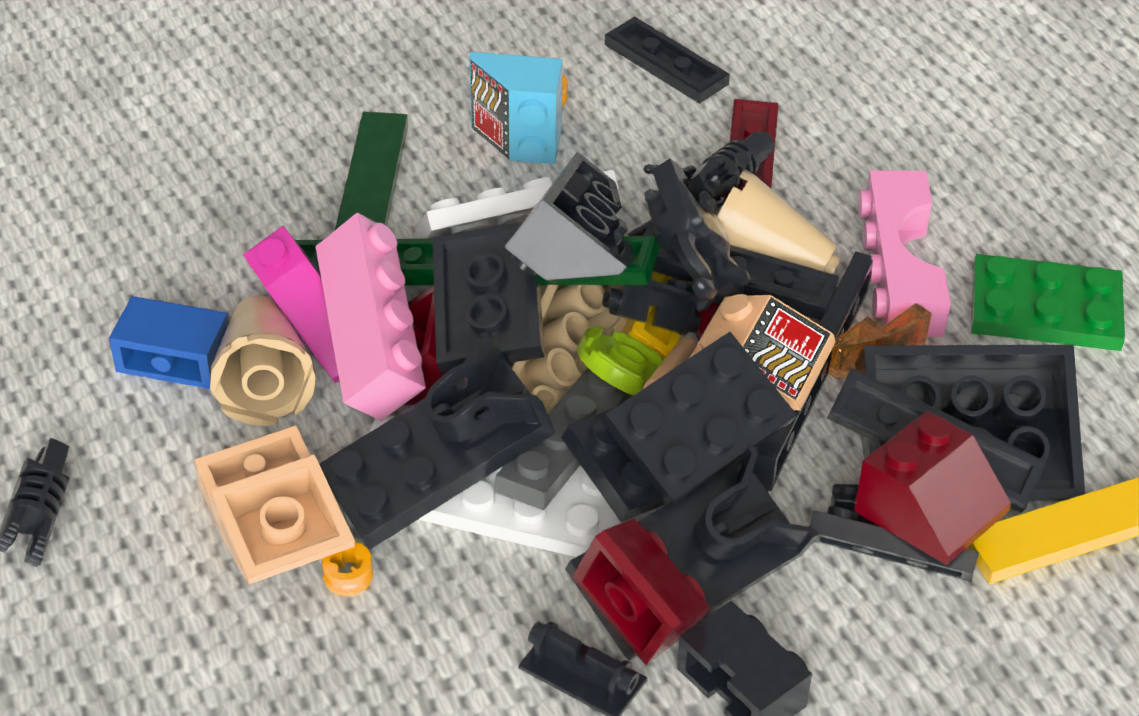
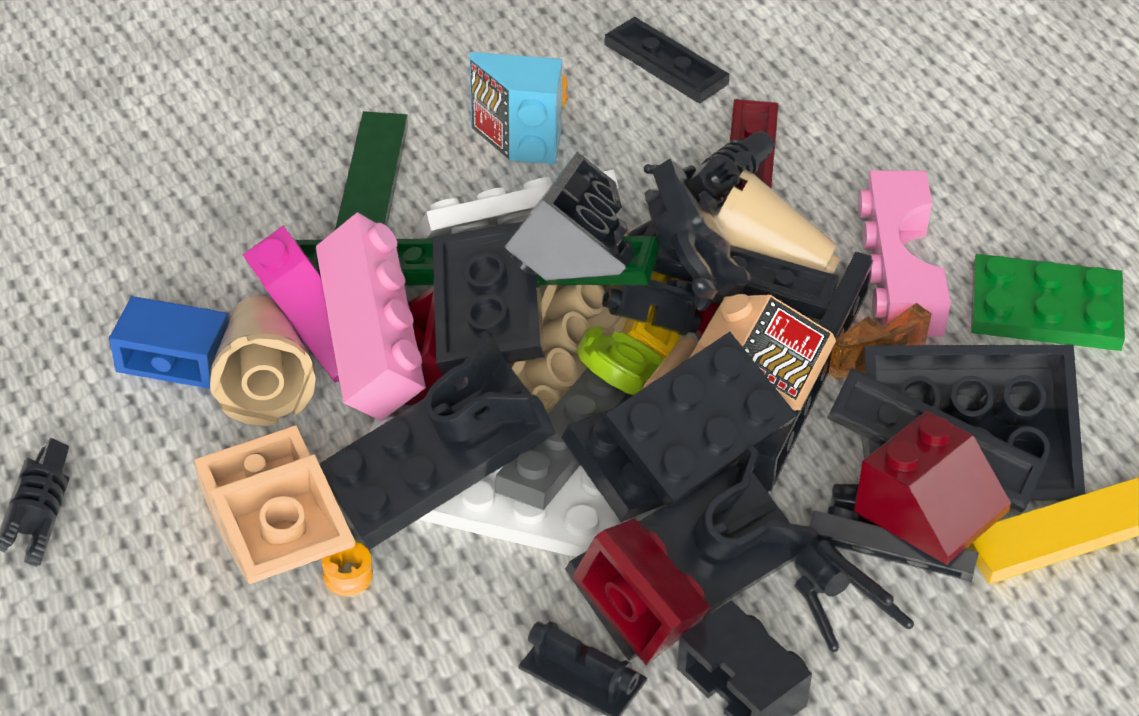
none -> black plant [795,538,914,652]

